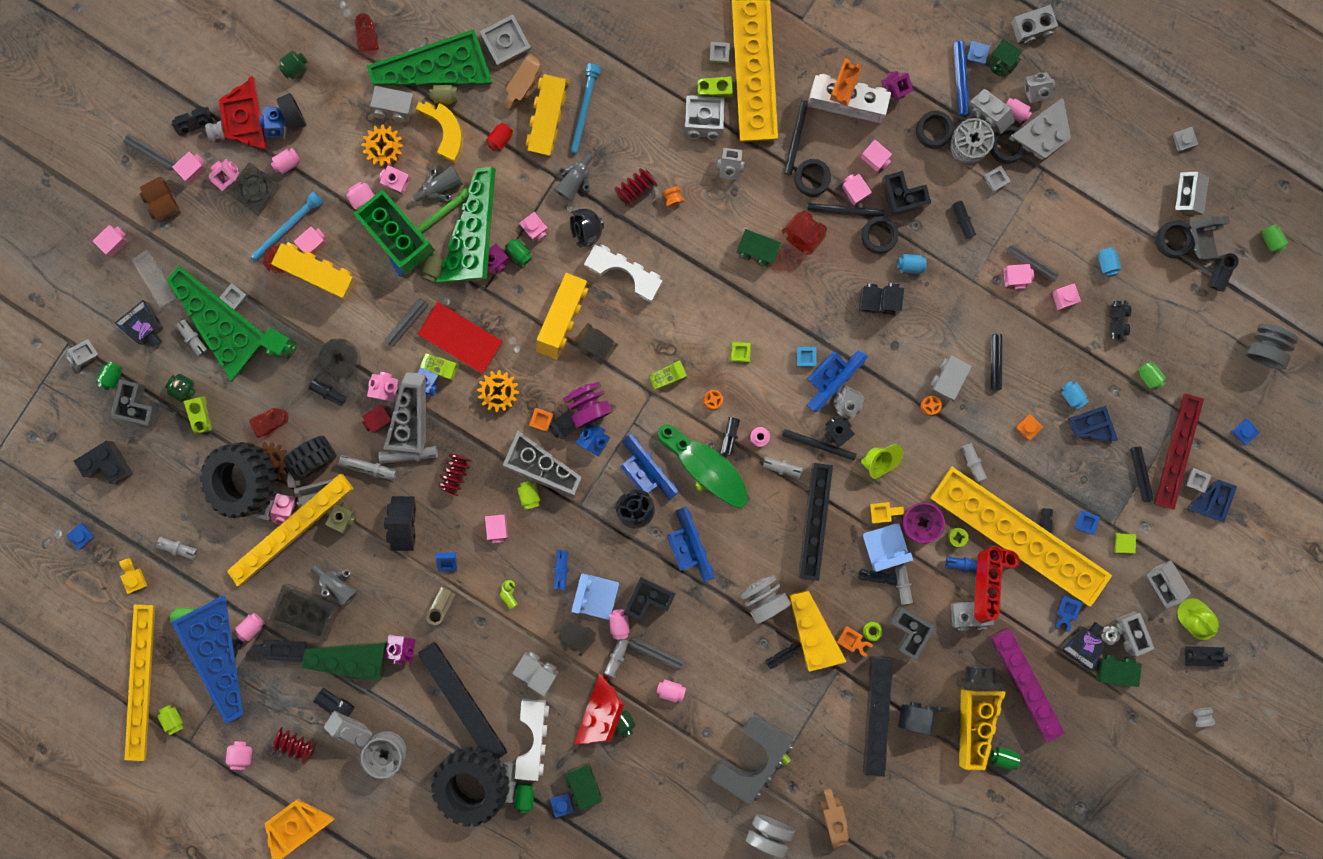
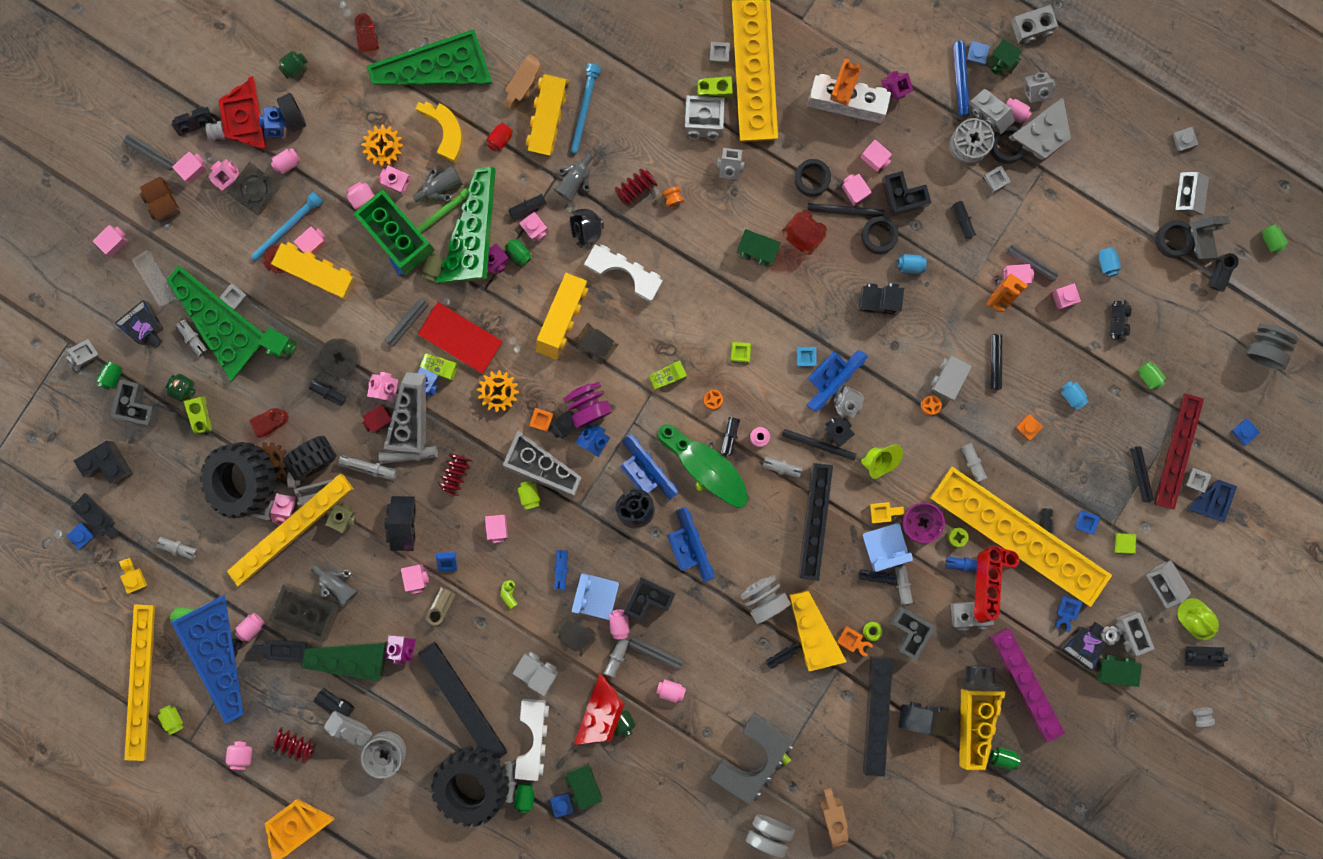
light grey brick [370,86,413,123] -> none
olive brick [430,85,458,104] -> none
light grey plate [480,15,531,66] -> none
black bar [784,100,808,175] -> none
black tyre [916,110,954,149] -> none
dark blue wing [1068,405,1118,441] -> none
none -> black hinge [71,493,120,539]
none -> bright pink brick [401,564,429,594]
none -> black axle [508,193,546,219]
none -> orange hinge [986,273,1028,312]

